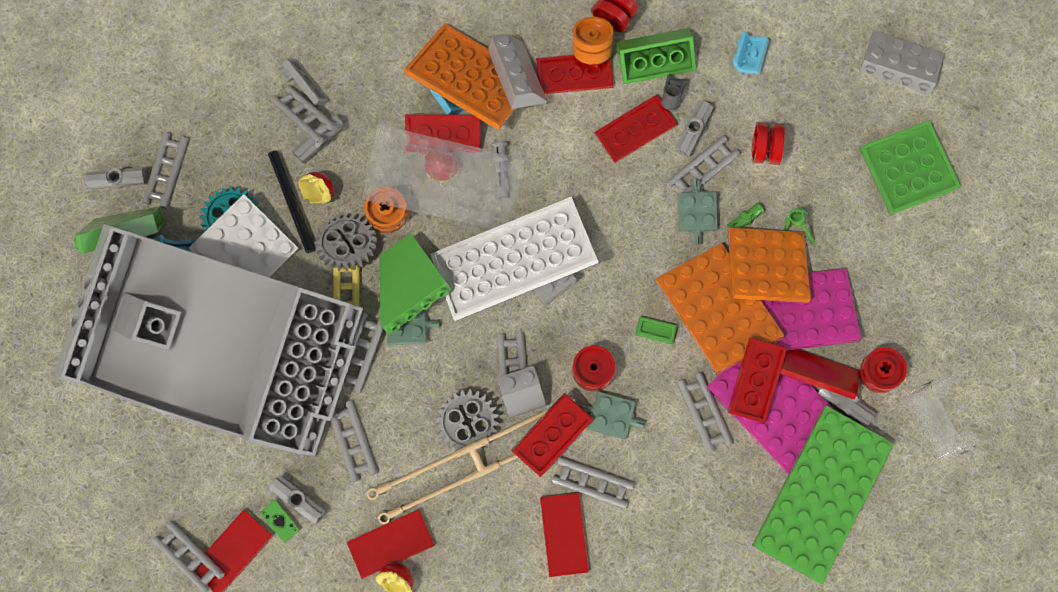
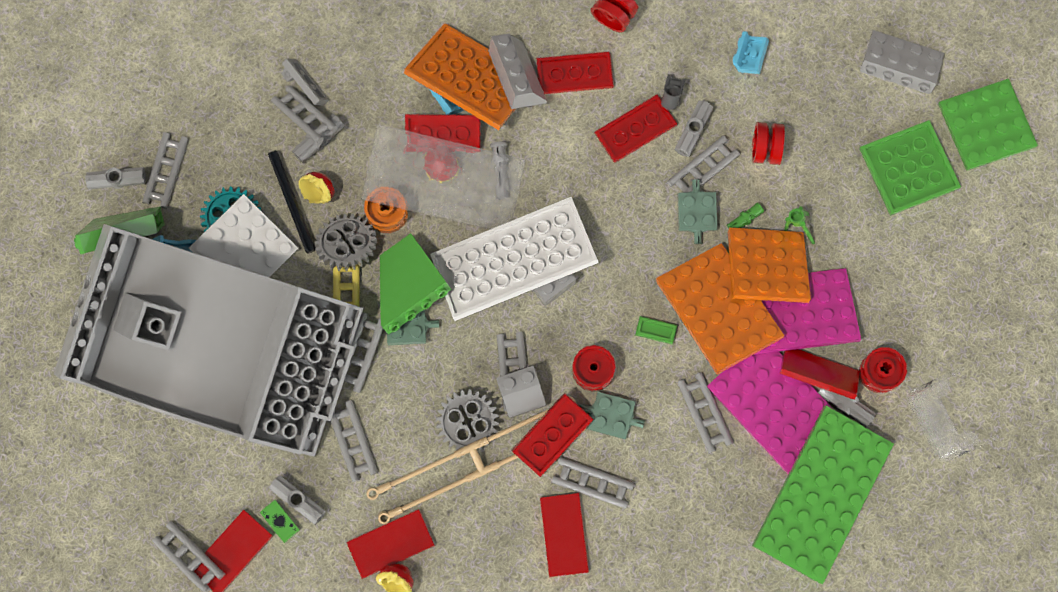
orange wheel [572,17,614,64] -> none
bright green slope [616,28,696,84] -> none
red tile [727,337,787,423] -> none
none -> bright green plate [938,79,1038,171]

